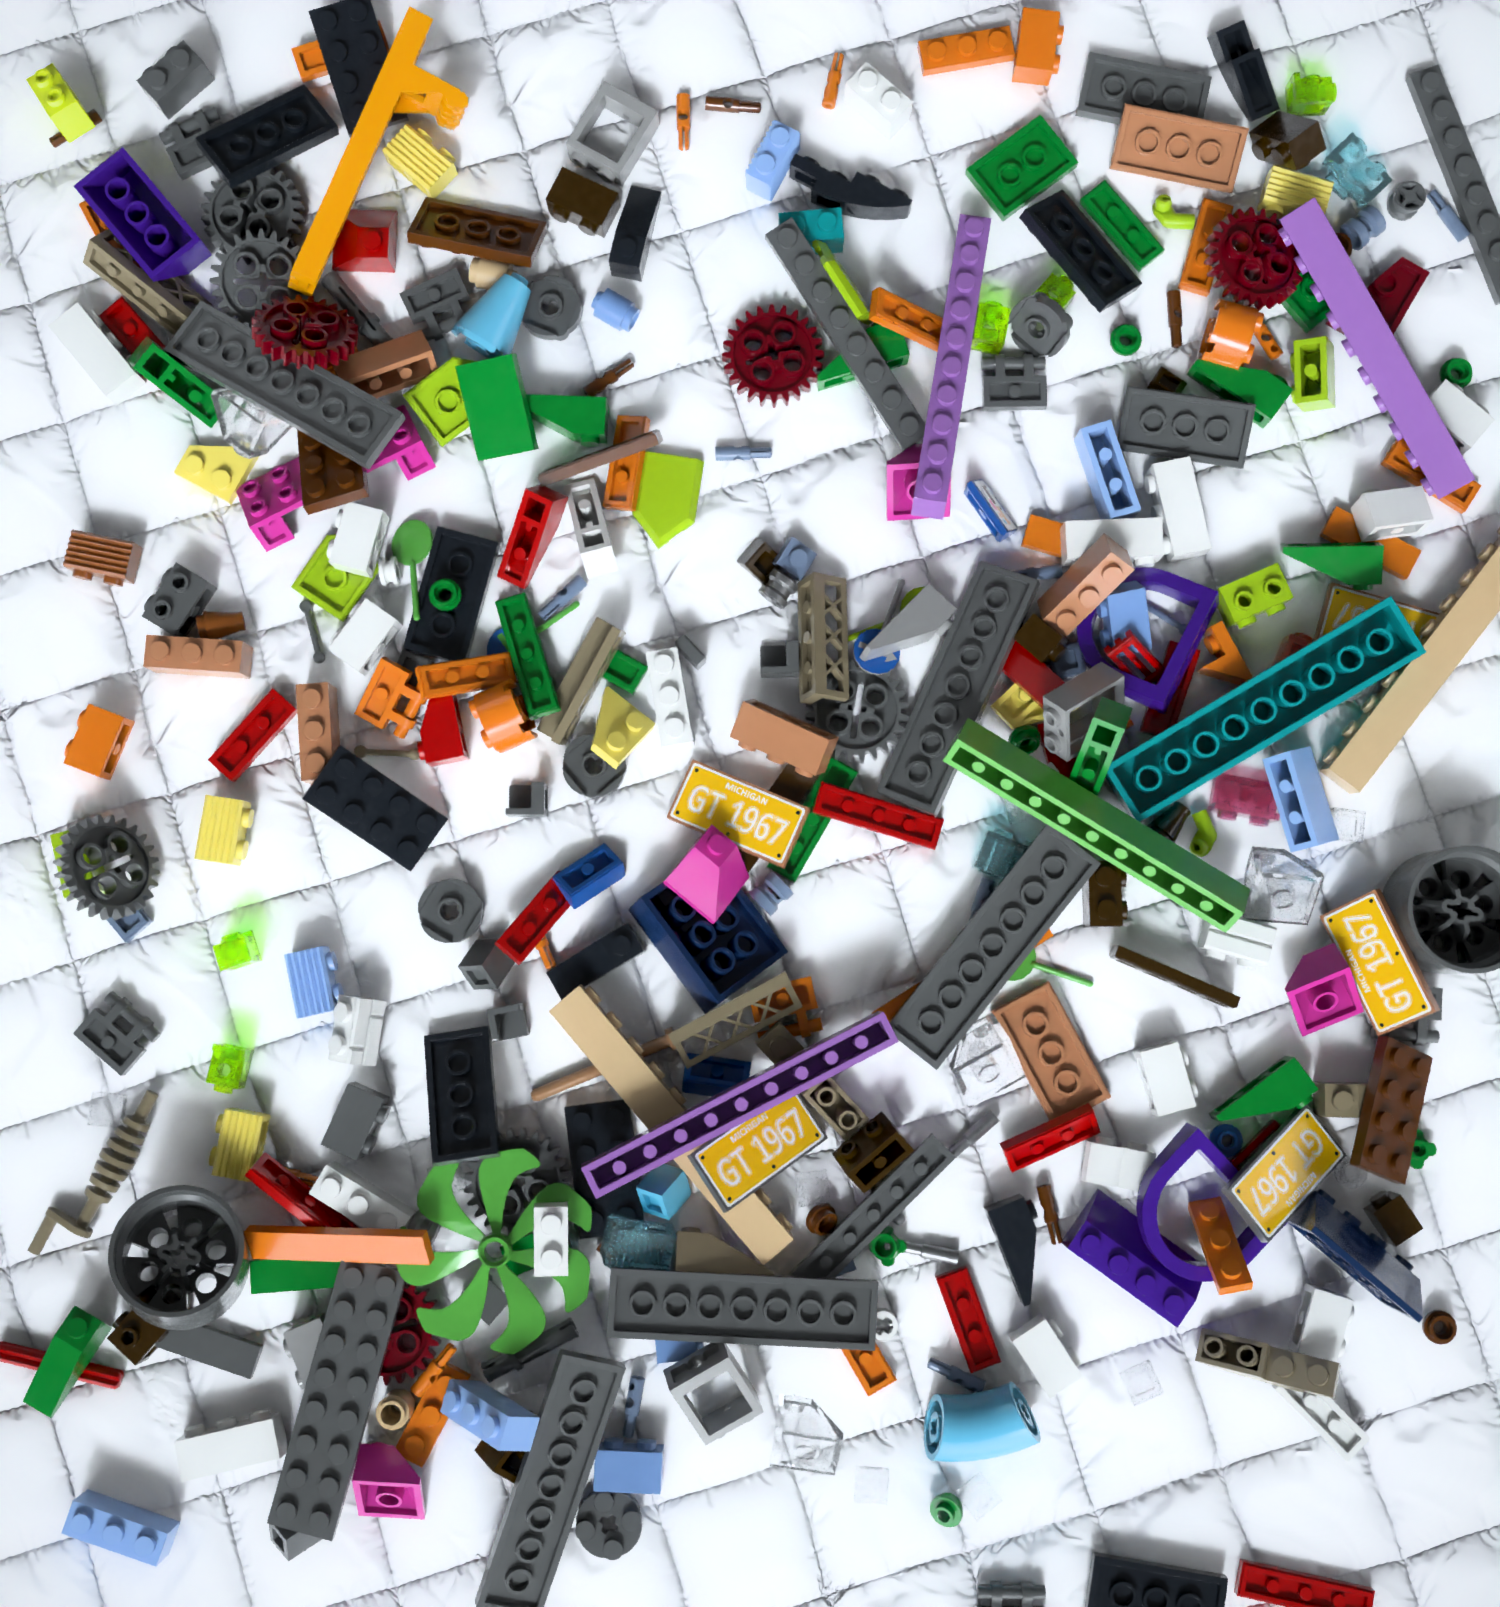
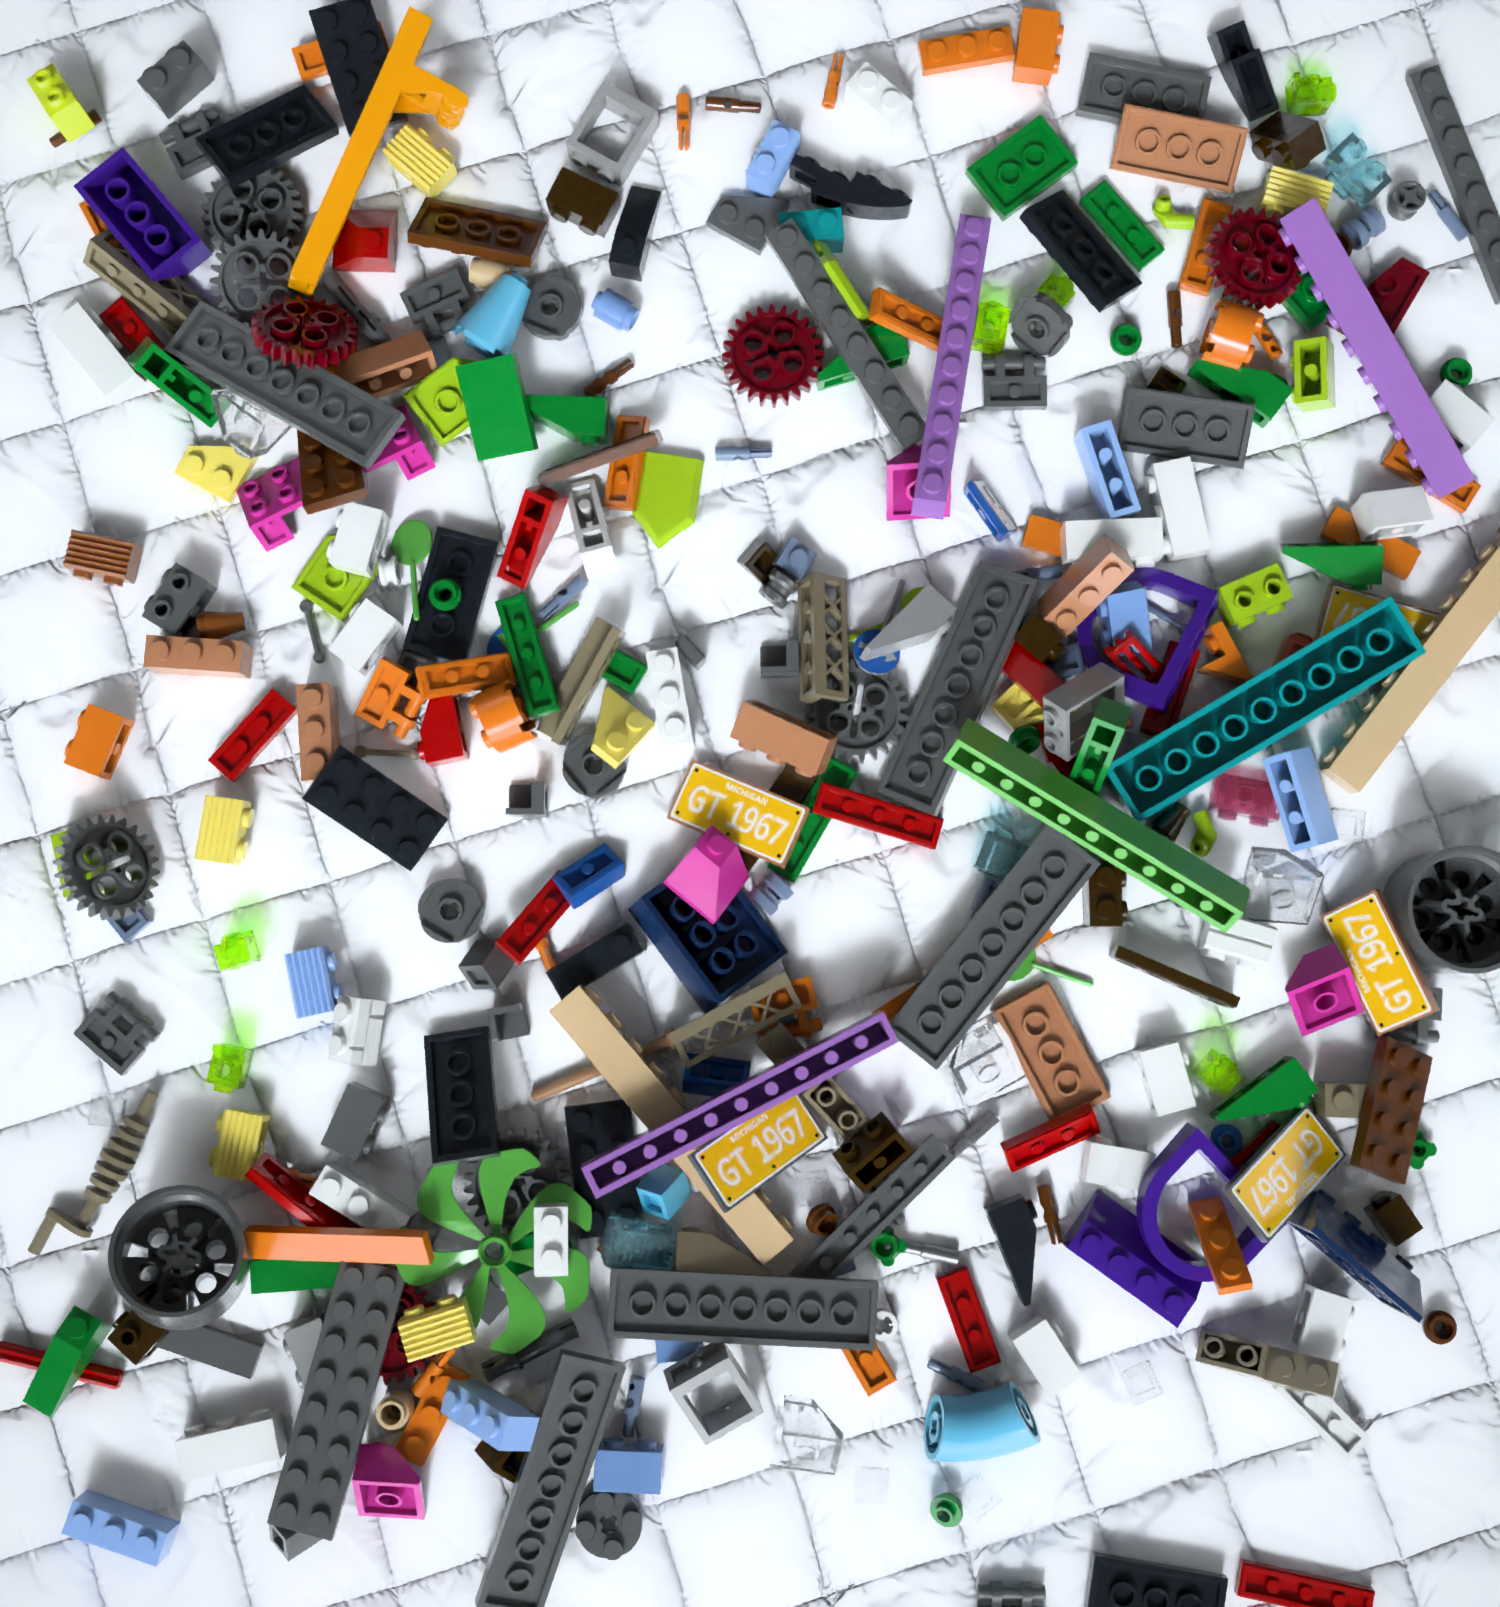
none -> light yellow brick [397,1294,477,1363]
none -> dark grey wing [706,195,790,256]
none -> clear neon green brick [1191,1048,1242,1097]

